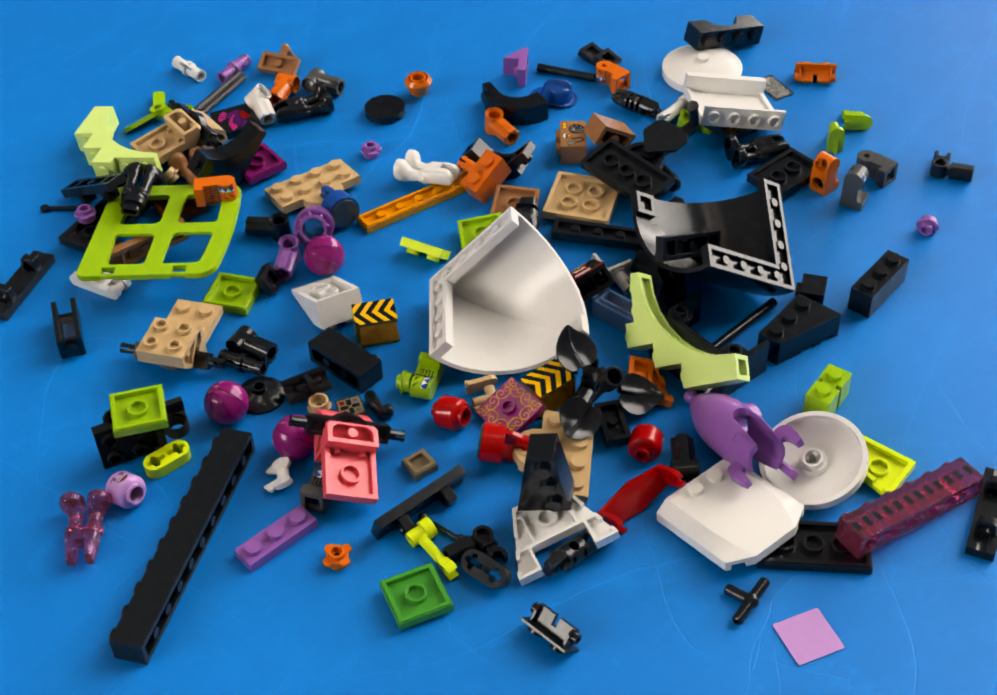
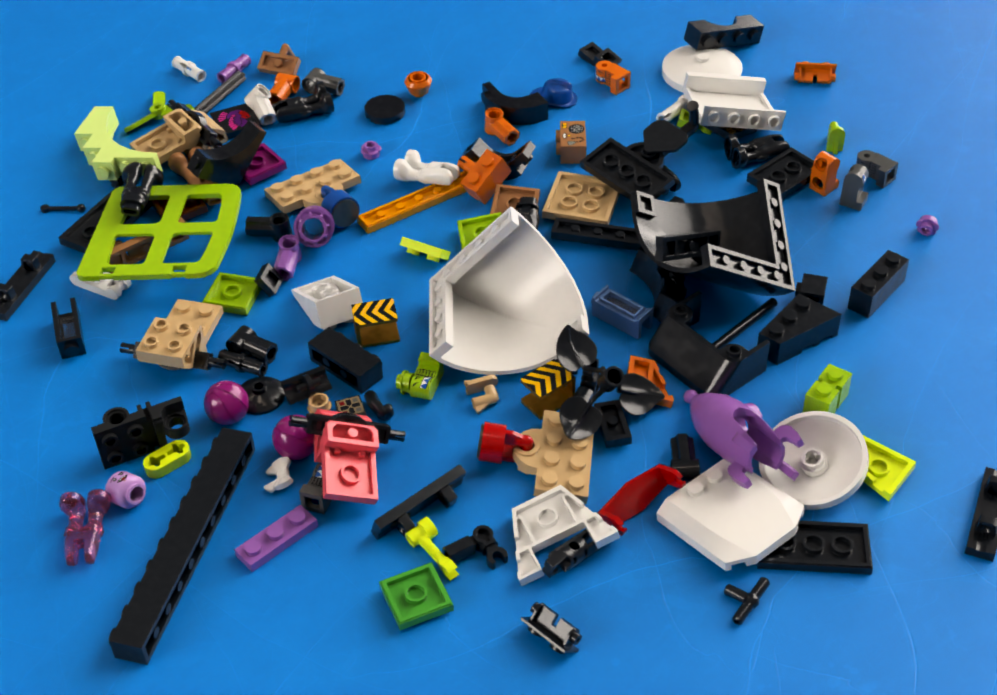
black hinge [60,173,127,204] -> none
medium lavender plate [74,204,97,224] -> none
lime plate [109,384,169,438] -> none
tan plate [163,166,180,185] -> none
orange leg [193,175,238,207] -> none
magenta piece [304,235,345,276] -> none
orange plate [323,544,352,570] -> none
dark tan tile [401,448,438,482] -> none
black hinge [418,512,465,541] -> none
red head [431,395,471,431] -> none
black beam [461,549,512,589] -> none
magenta plate [475,376,547,434] -> none
medium lavender slope [503,47,529,87] -> none
black wedge [518,433,575,512] -> none
black bar [537,63,596,82] -> none
black torso [570,259,615,301] -> none
medium nougat brick [583,113,636,147] -> none
white bracket [591,253,633,296] -> none
black hinge [611,89,662,118] -> none
yellowish green arch [625,272,750,391] -> none
red head [627,424,664,463] -> none
sticker [764,75,794,100] -> none
lavender sticker [773,608,844,665] -> none
clear pink brick [834,457,985,559] -> none
lime piece [842,110,872,130] -> none
black bar [930,151,974,182] -> none

